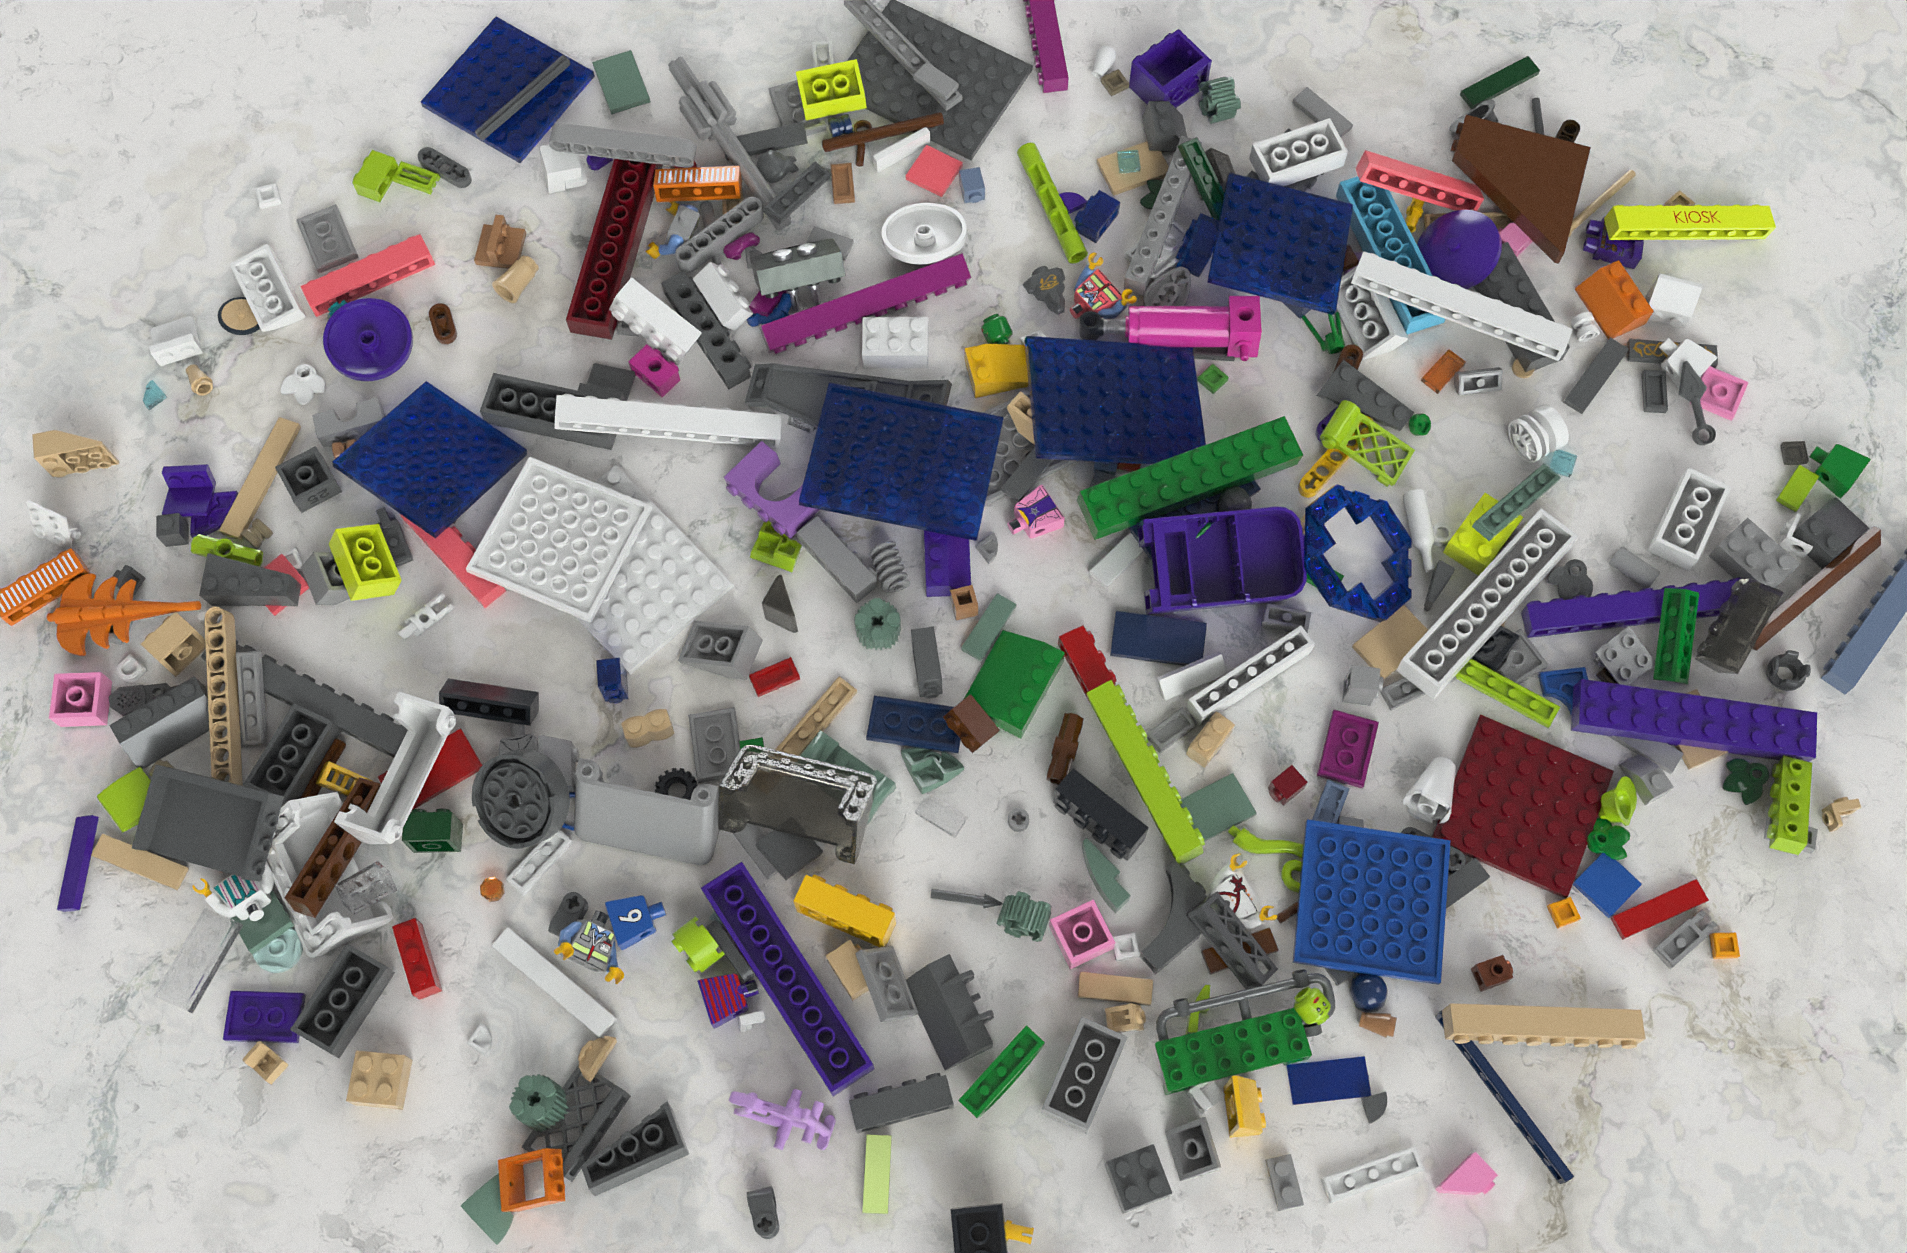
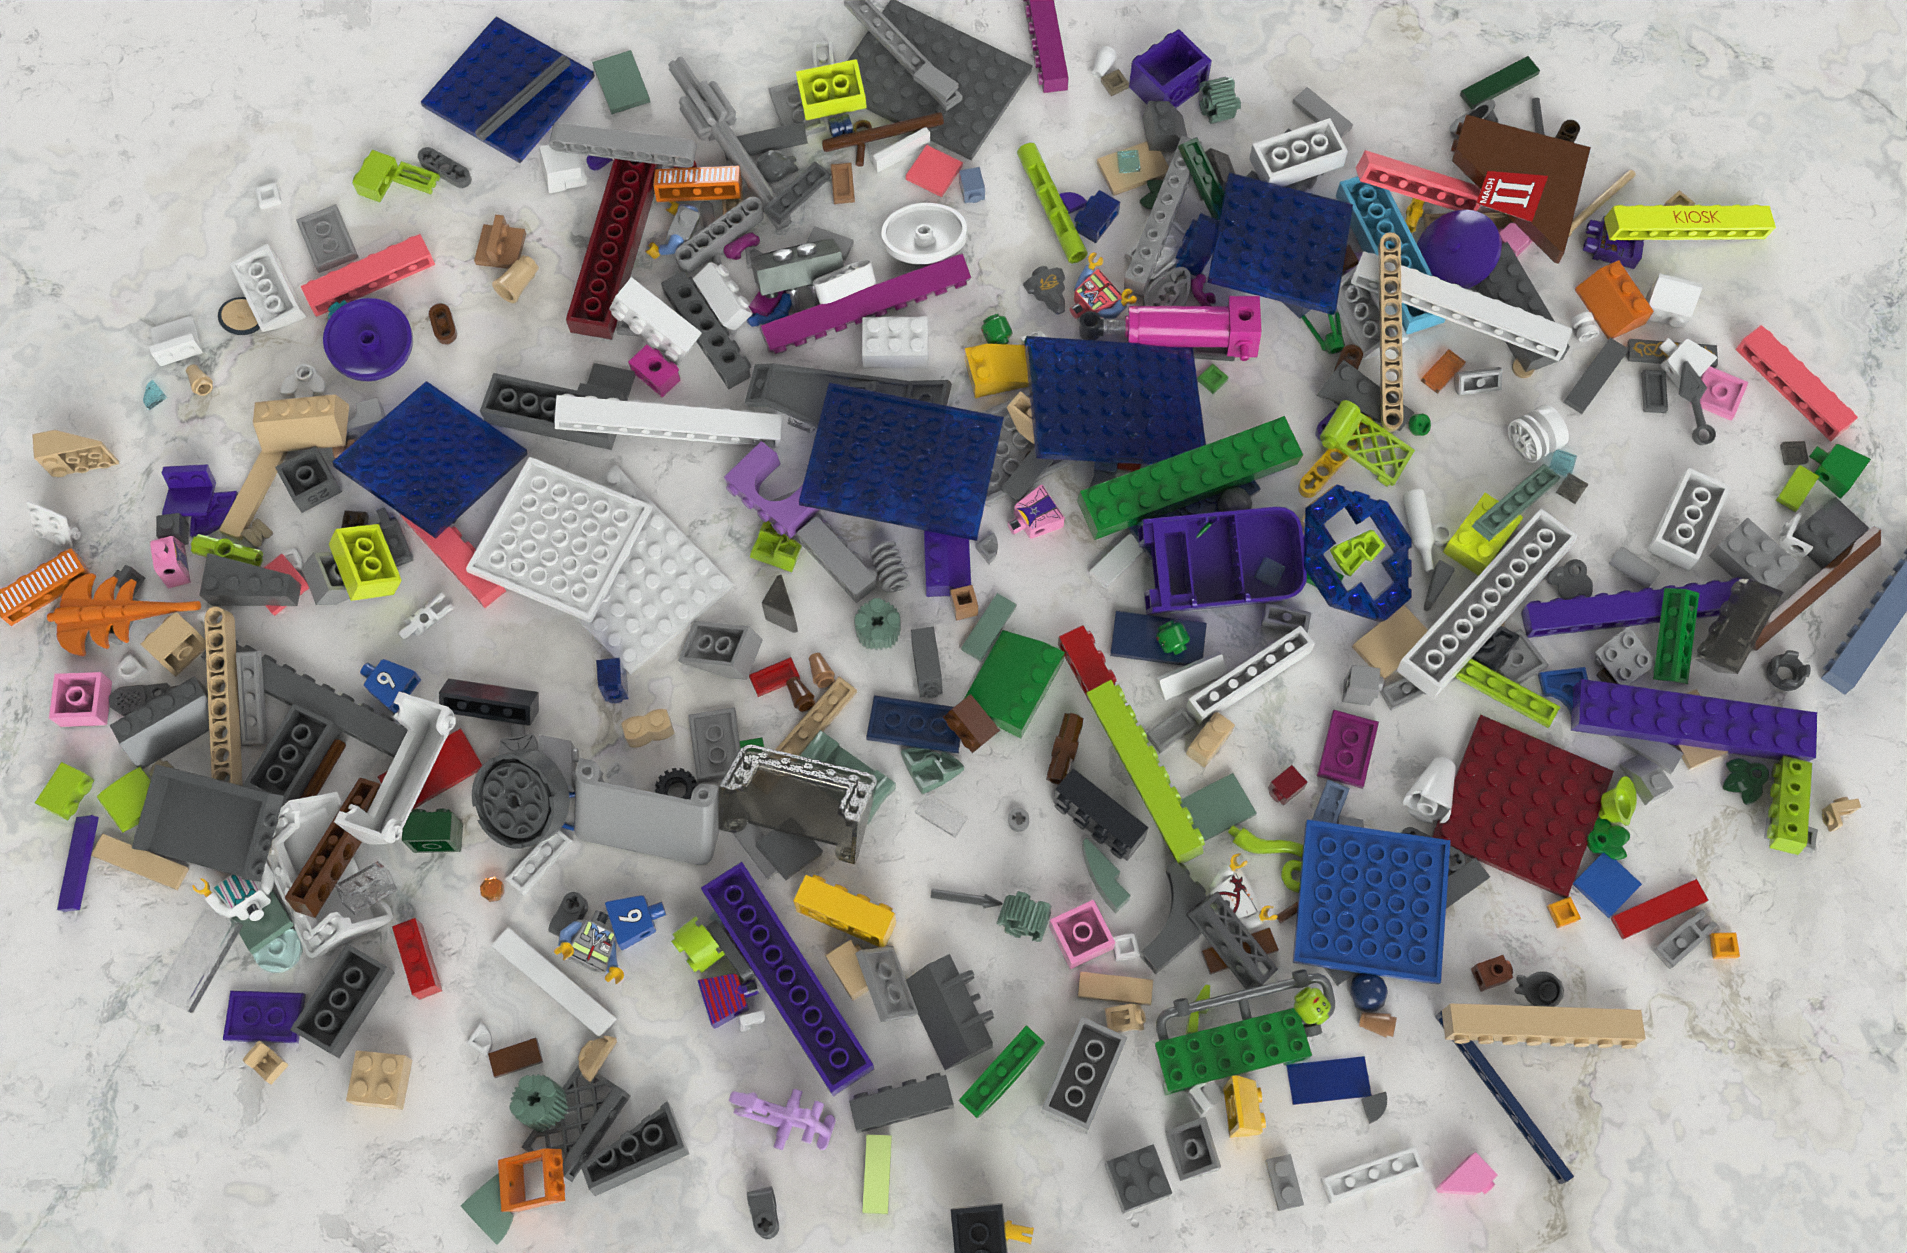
yellow slope [316,761,372,797] -> none
none -> lime brick [35,762,94,821]
none -> bright pink torso [150,536,191,588]
none -> tan slope [253,394,349,453]
none -> dark brown tile [341,510,369,528]
none -> blue torso [360,659,421,715]
none -> reddish brown tile [488,1038,543,1078]
none -> reddish brown cone [786,677,815,712]
none -> medium nougat cone [809,653,835,688]
none -> white beam [813,259,876,304]
none -> green head [1156,620,1190,655]
none -> magenta piece [1191,274,1216,306]
none -> clear light blue tile [1254,557,1286,588]
none -> lime slope [1330,530,1385,577]
none -> tan beam [1378,232,1403,432]
none -> red sticker [1476,171,1548,222]
none -> dark grey piece [1514,972,1564,1007]
none -> clear smoke tile [1556,473,1588,504]
none -> coral brick [1735,325,1858,441]

